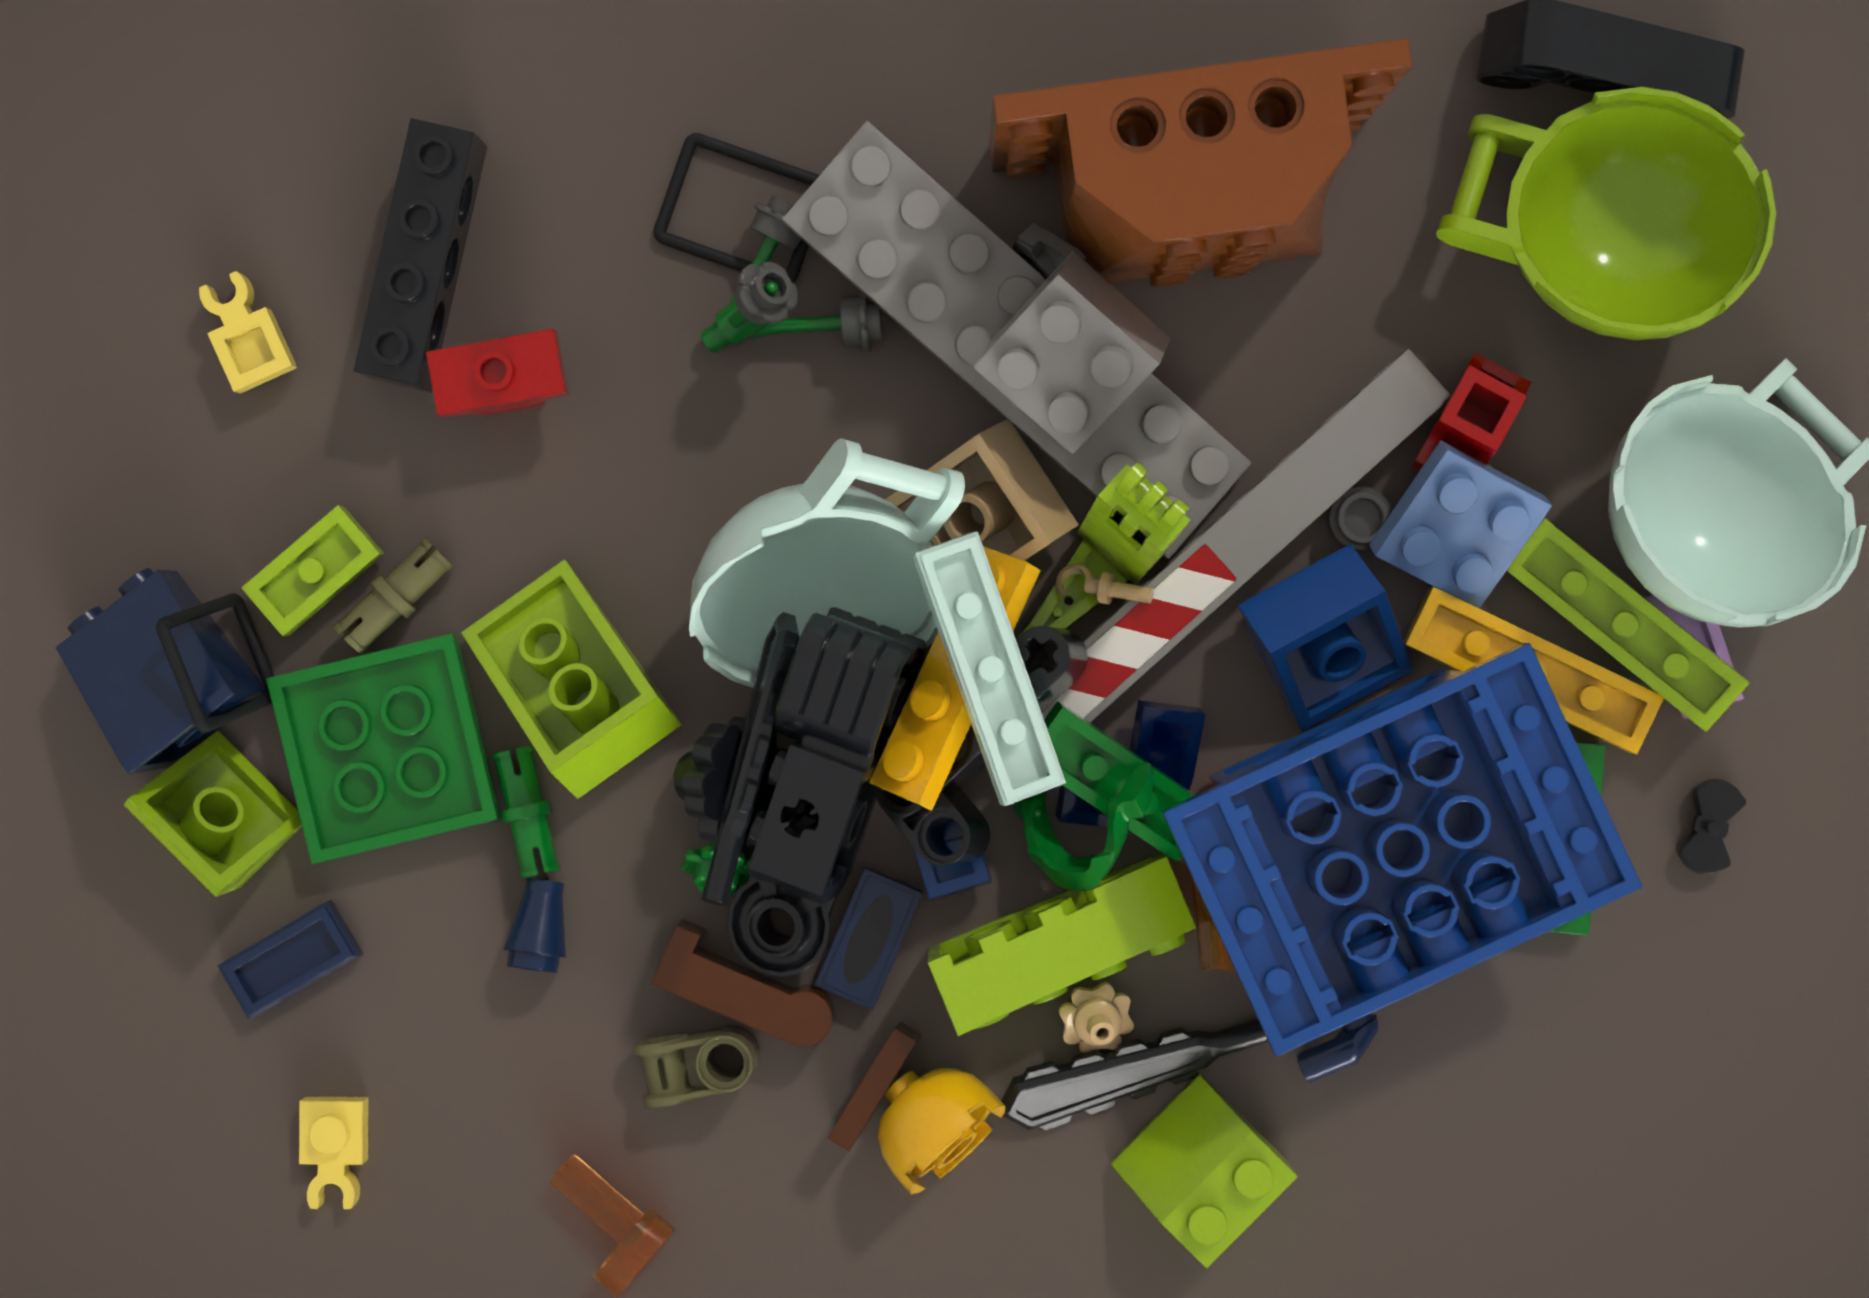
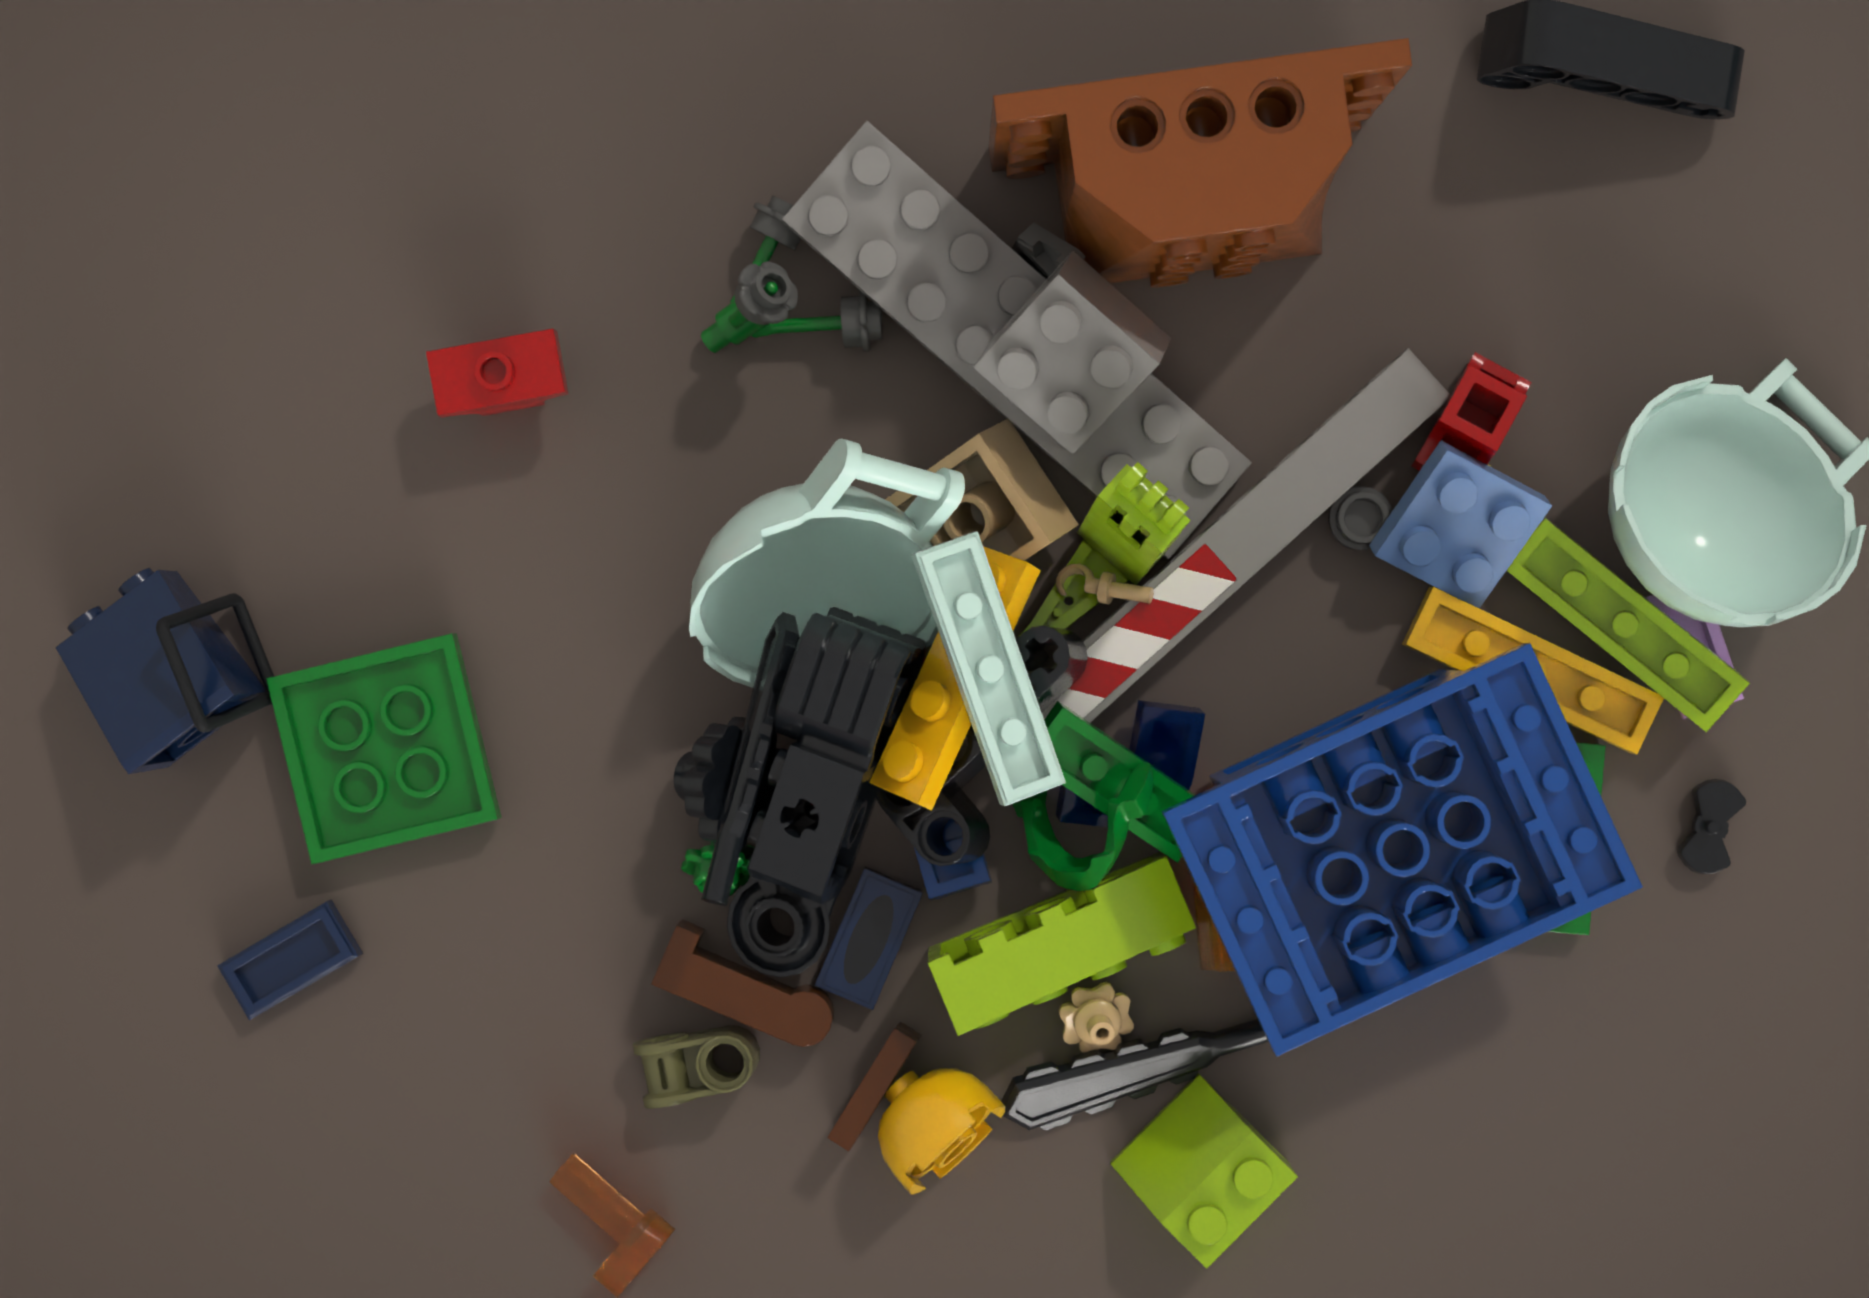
lime slope [124,731,302,897] -> none
light yellow plate [199,271,298,394] -> none
lime plate [241,505,385,636] -> none
light yellow plate [299,1097,368,1209] -> none
olive pin [333,537,455,655] -> none
black brick [354,118,487,393] -> none
lime slope [461,559,682,799] -> none
green pin [492,746,561,879] -> none
dark blue cone [503,878,566,973] -> none
black piece [654,133,819,283] -> none
blue slope [1238,544,1413,731] -> none
dark blue arm [1297,1013,1378,1083] -> none
lime windscreen [1436,87,1777,340] -> none

